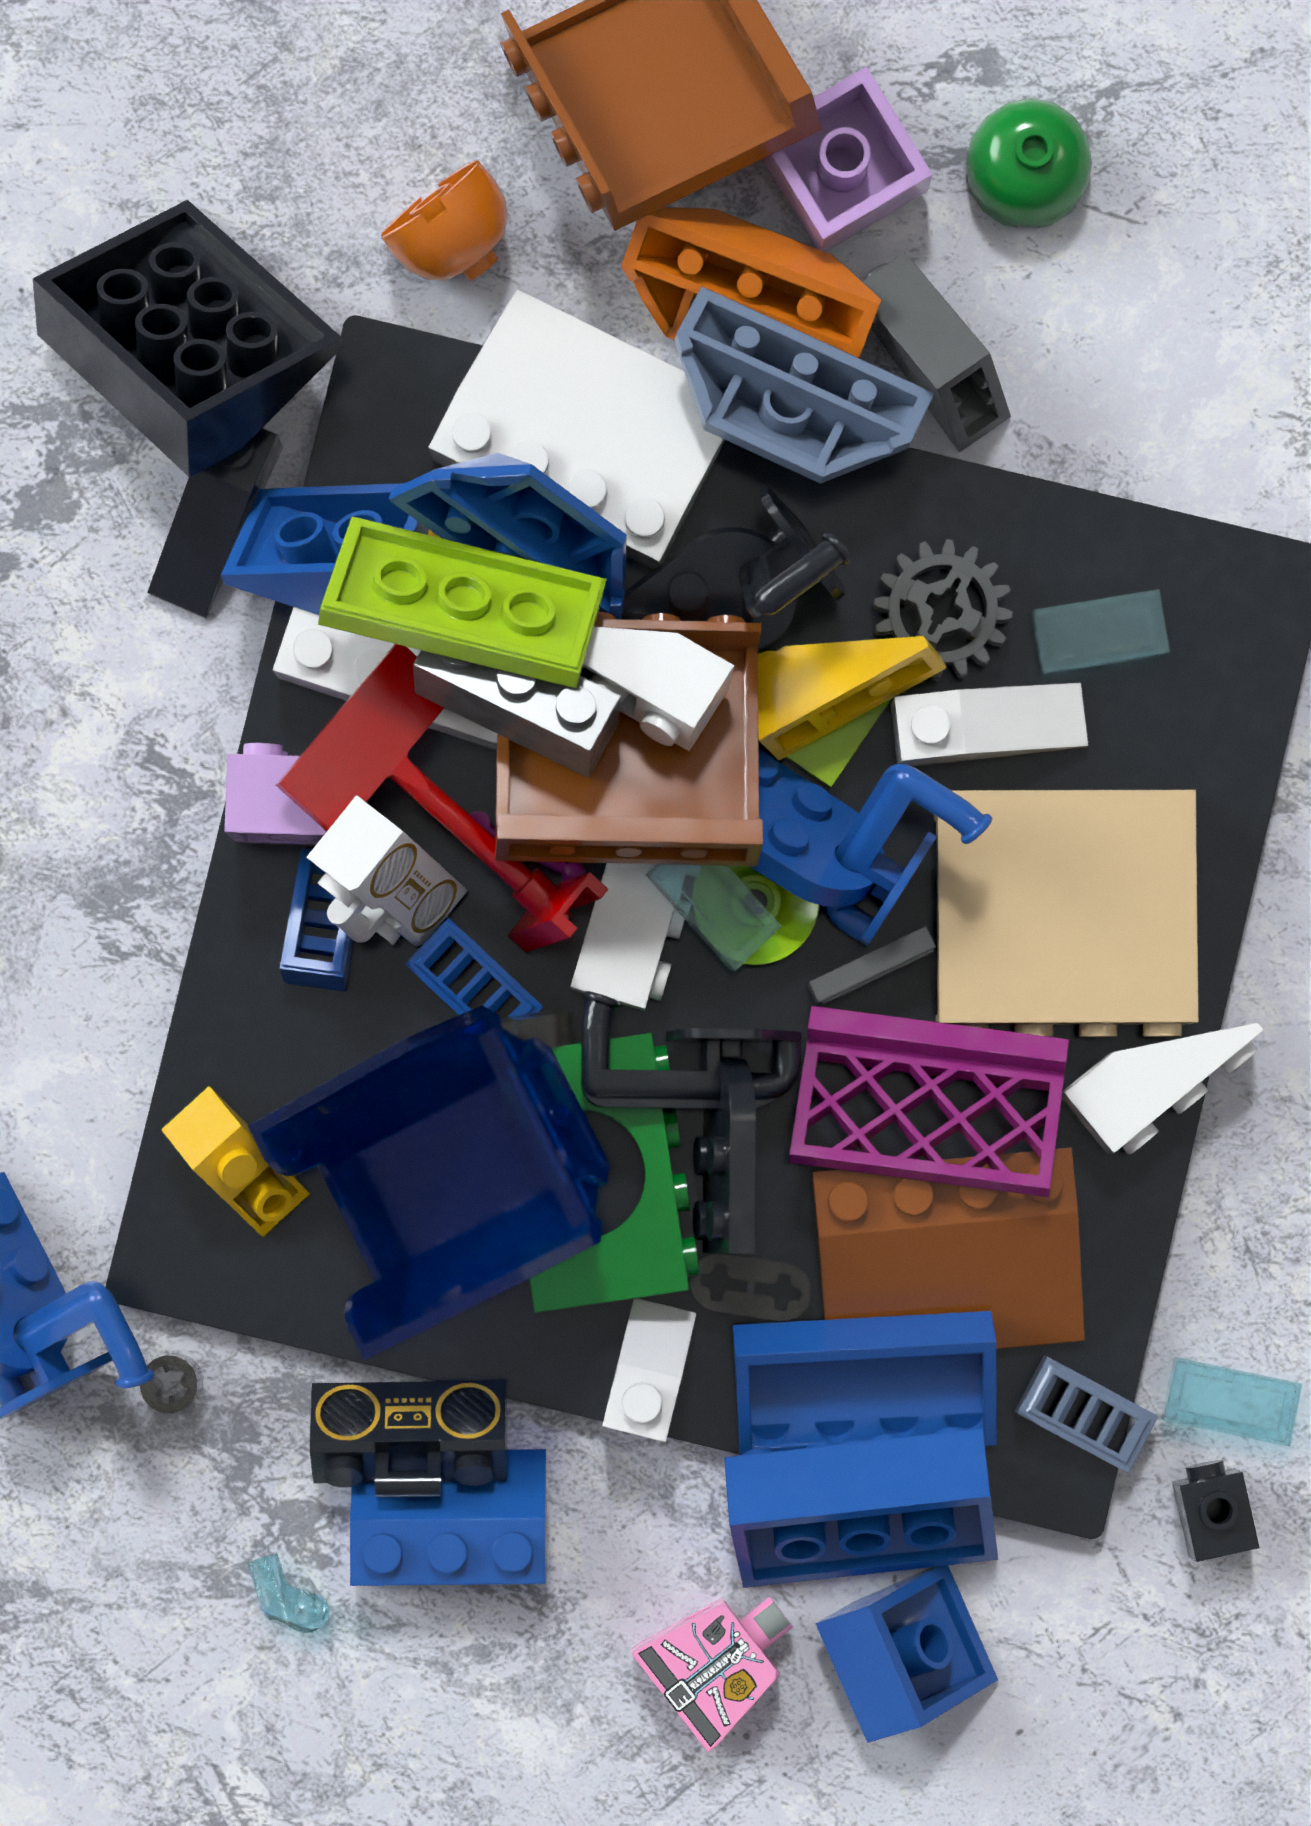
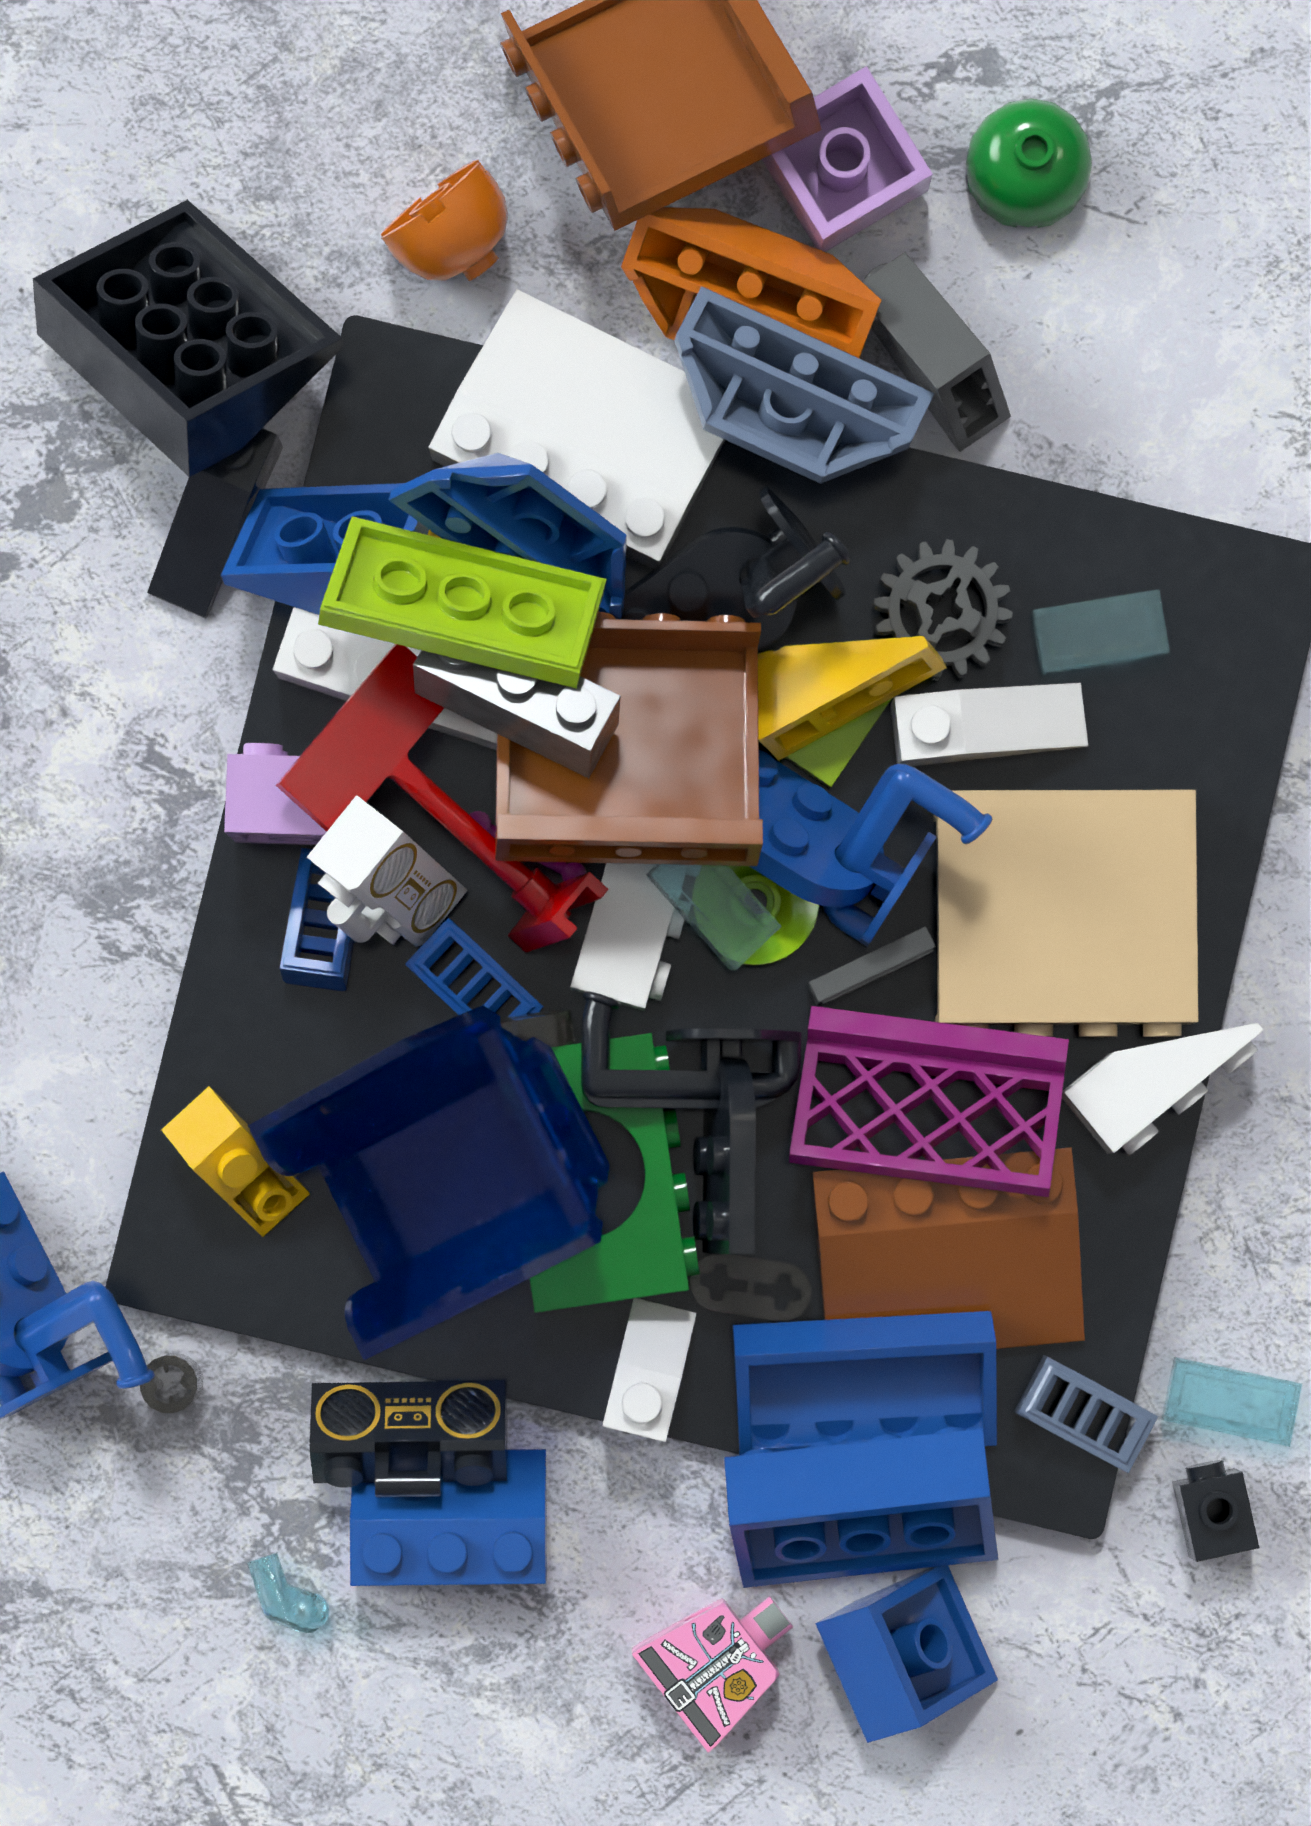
white slope [580,627,734,751] -> none

